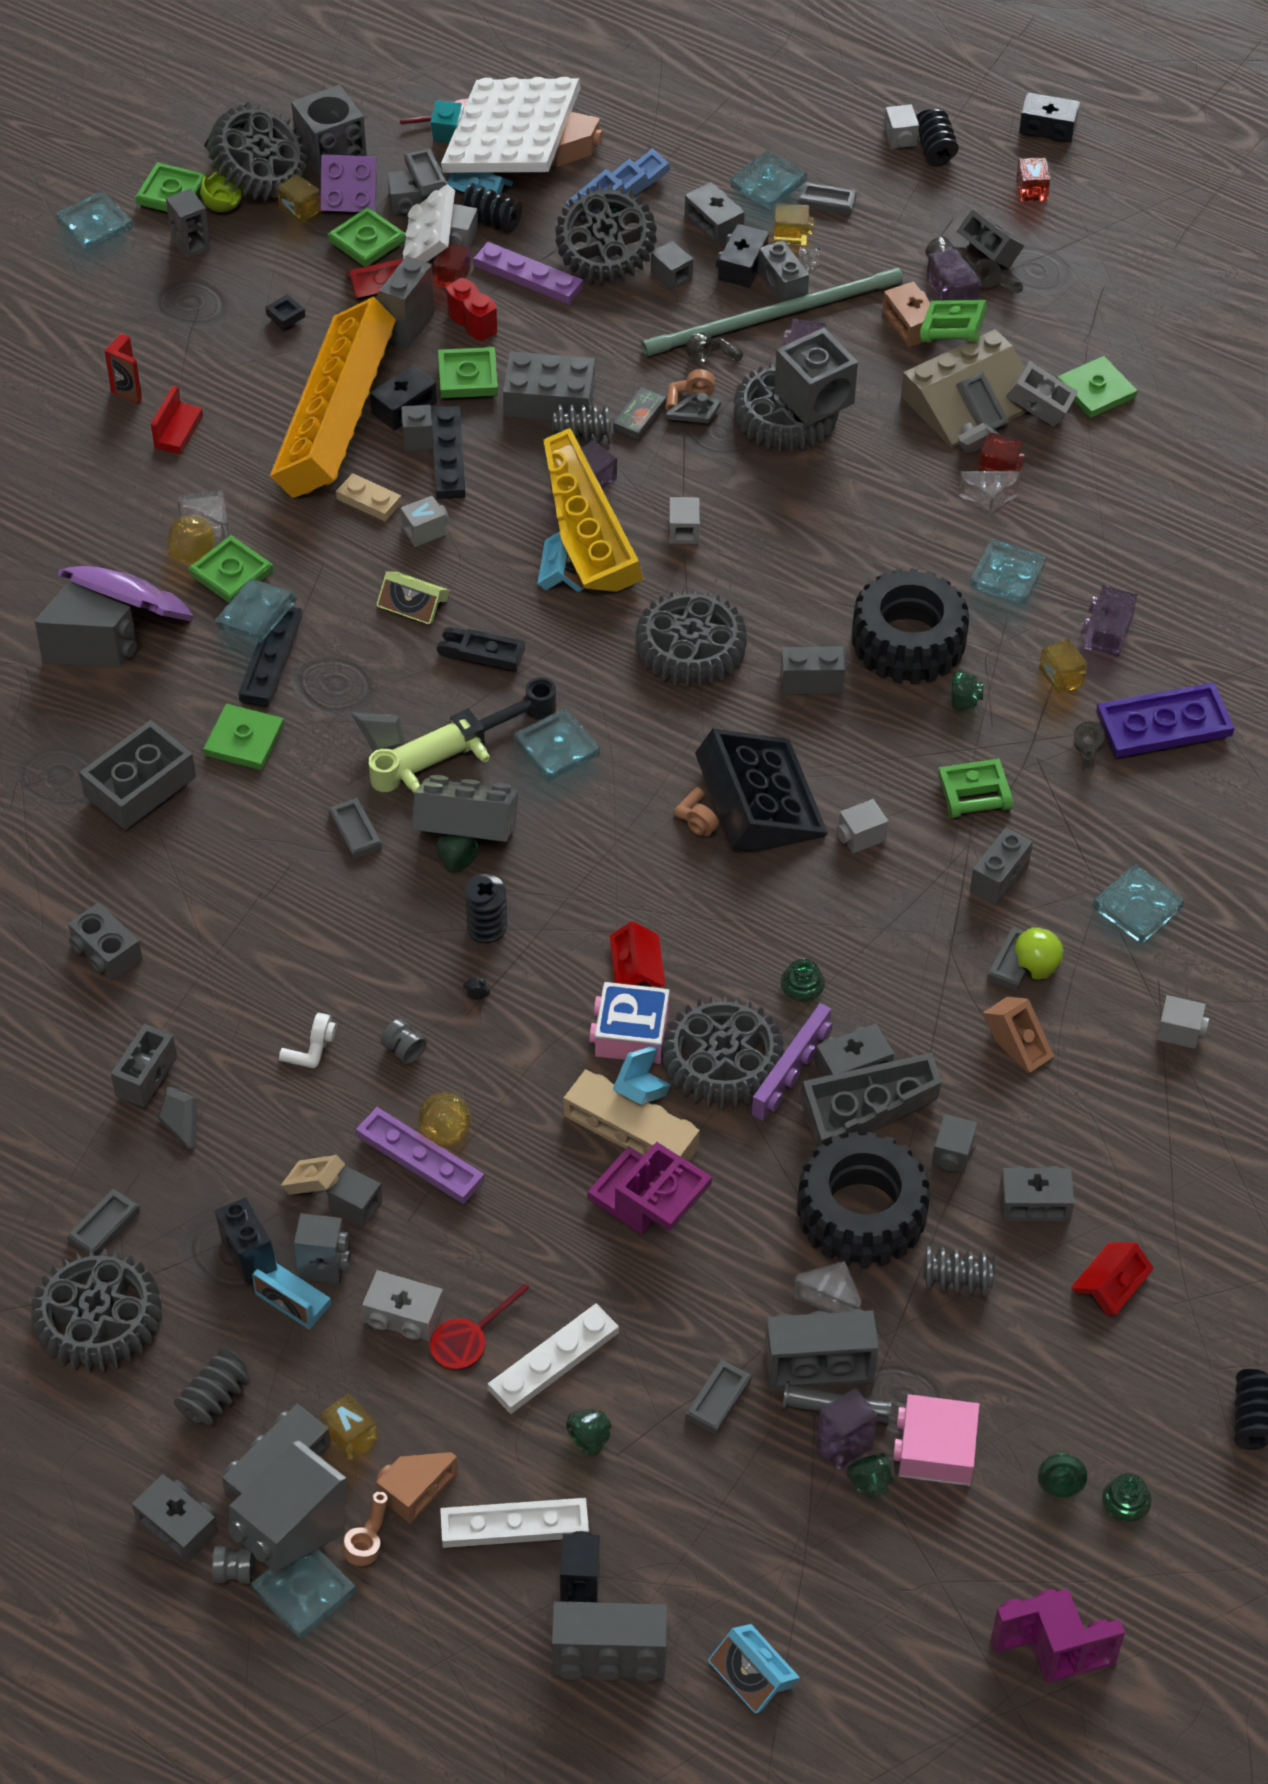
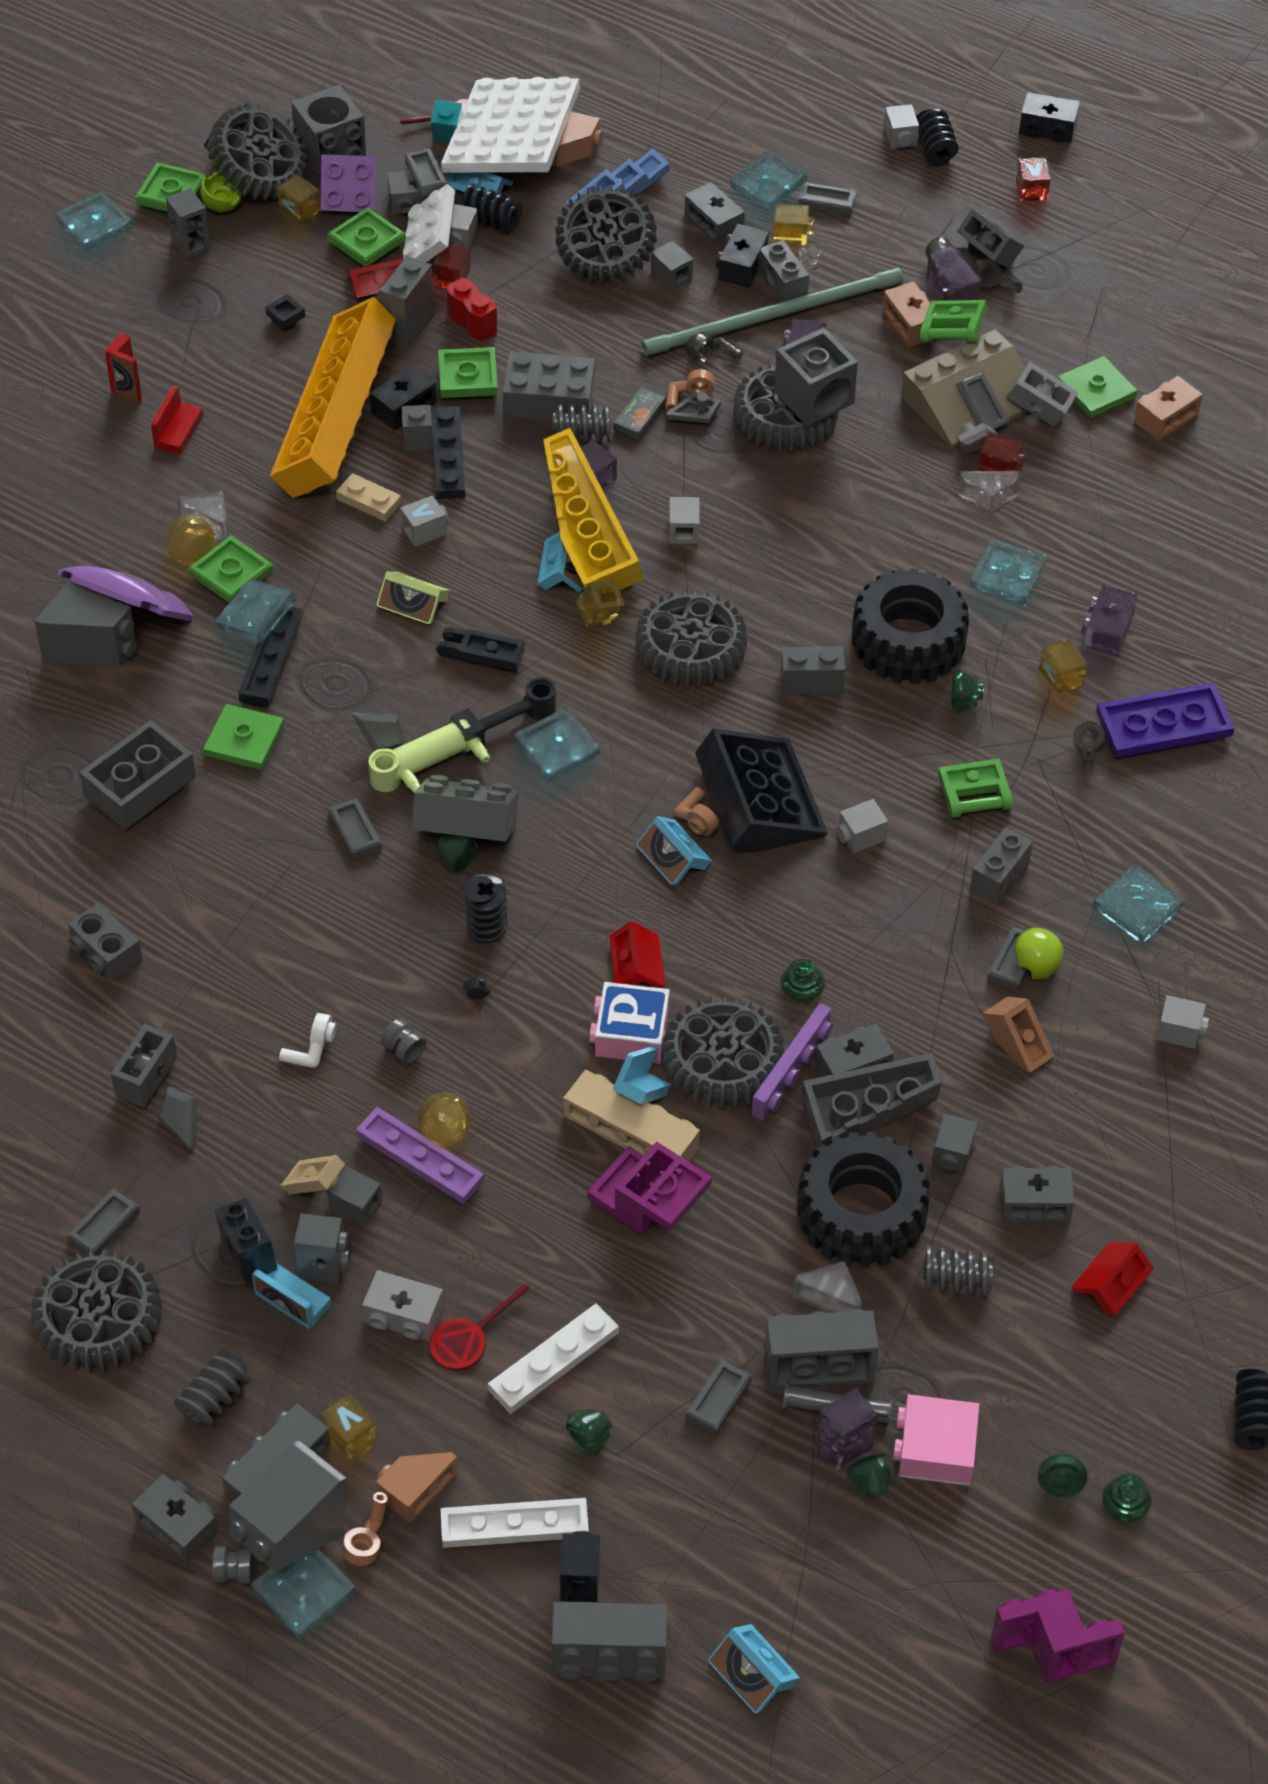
medium lavender plate [474,242,583,305] -> none
none -> clear yellow brick [576,579,625,627]
none -> panel [636,816,712,885]
none -> nougat brick [1134,376,1203,441]

